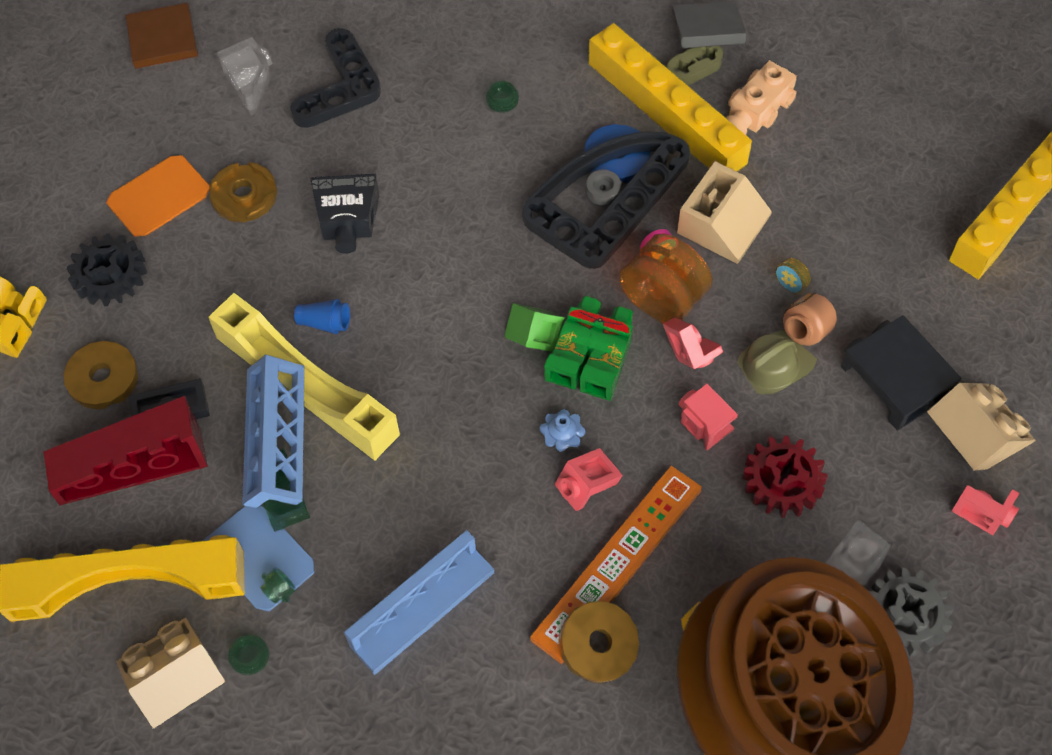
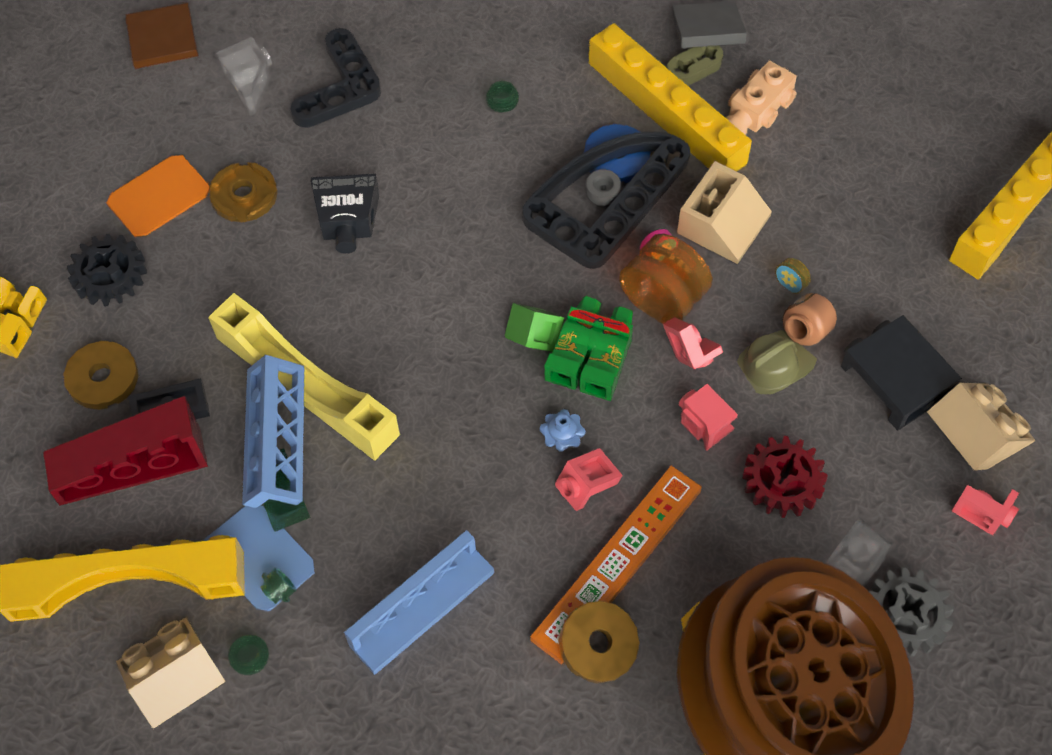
blue cone [294,299,350,334] -> none

